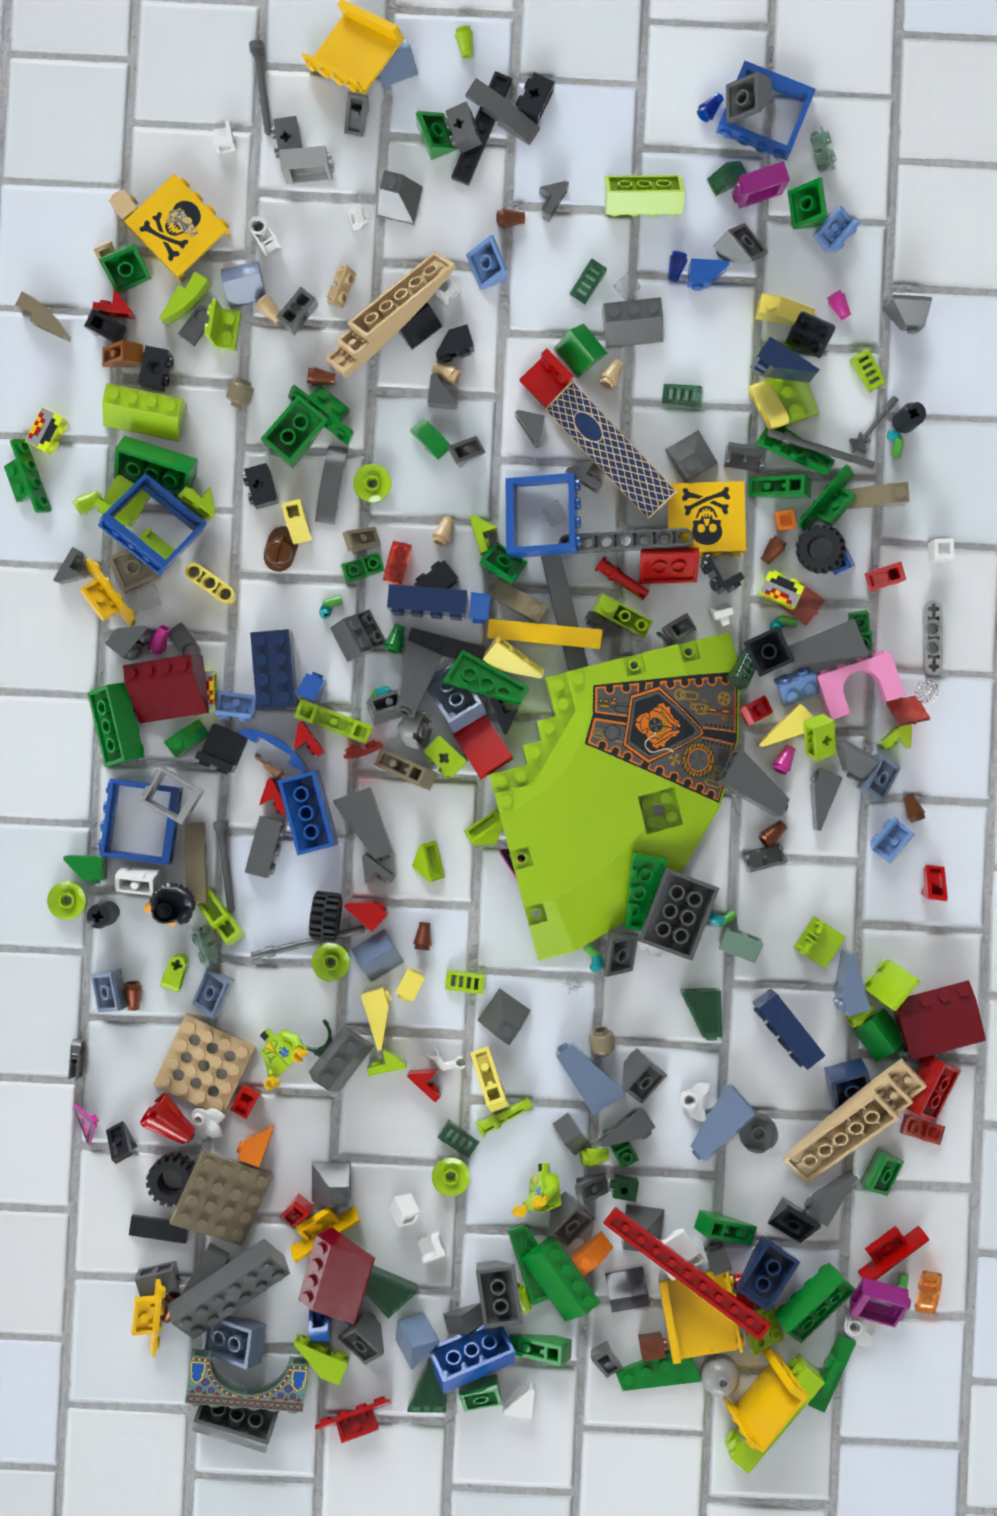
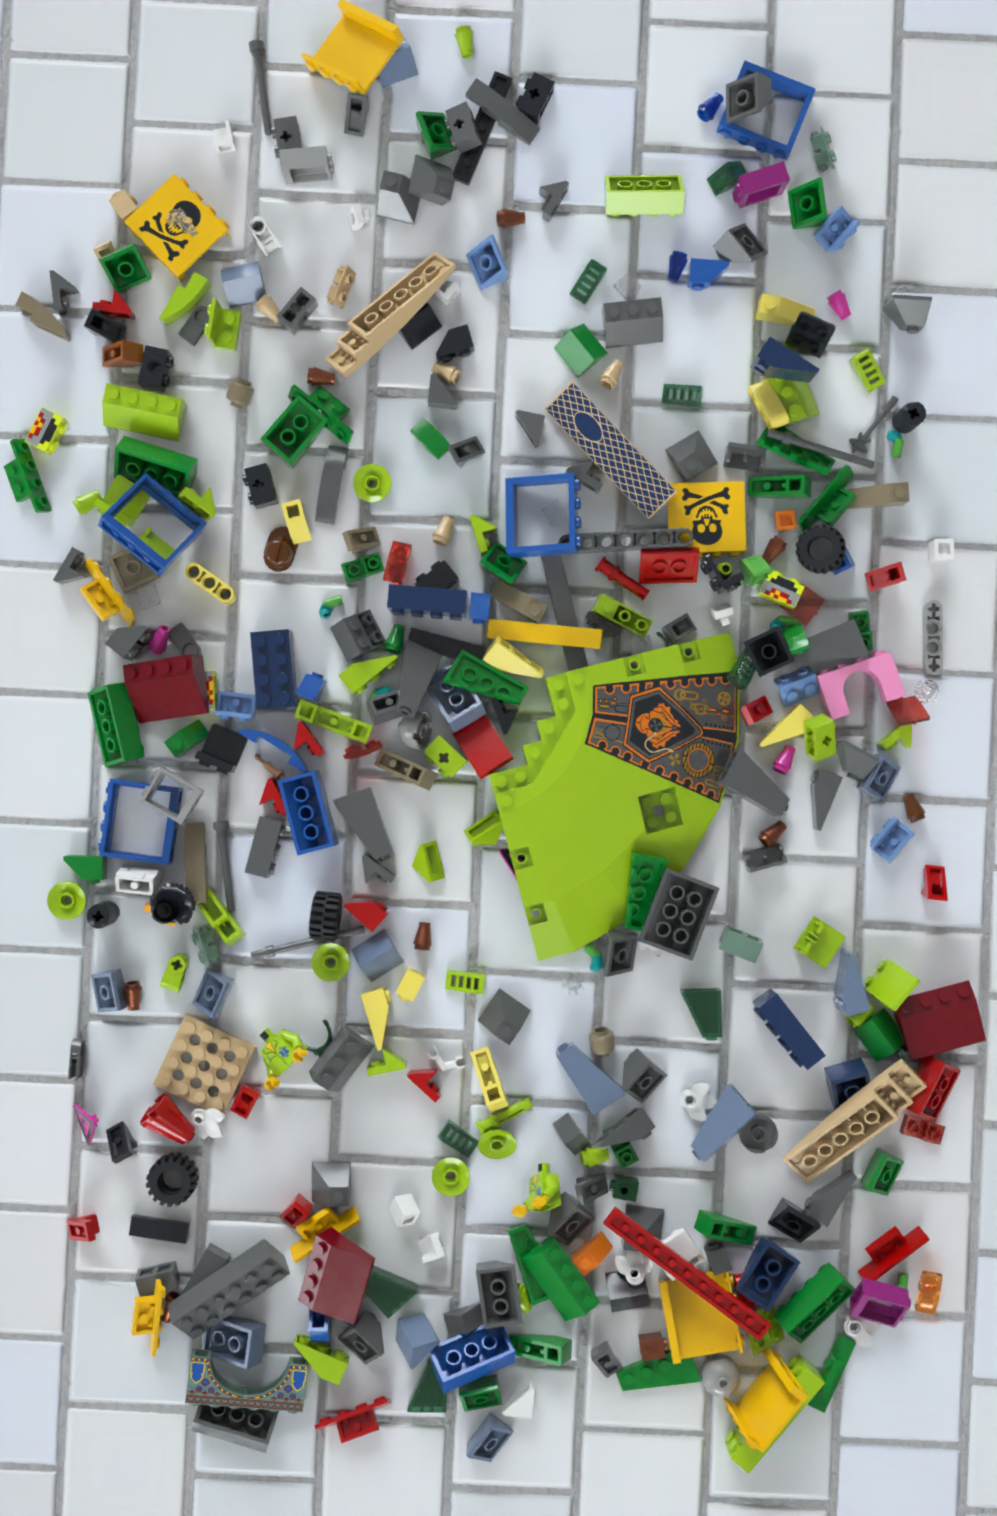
dark tan plate [169,1150,274,1246] -> none
orange slope [236,1125,275,1167] -> none
red bracket [519,348,574,407] -> none
arm [708,910,737,927] -> none
none -> dark grey slope [49,270,79,315]
none -> red slope [66,1214,100,1242]
none -> lime slope [338,655,399,695]
none -> dark grey slope [407,154,455,206]
none -> sand blue slope [466,1412,514,1462]
none -> lime dish [478,1130,517,1159]
none -> white plate [615,1250,654,1285]
none -> lime cone [716,562,732,580]
none -> bright green slope [738,555,773,586]
none -> green slope [782,623,810,655]

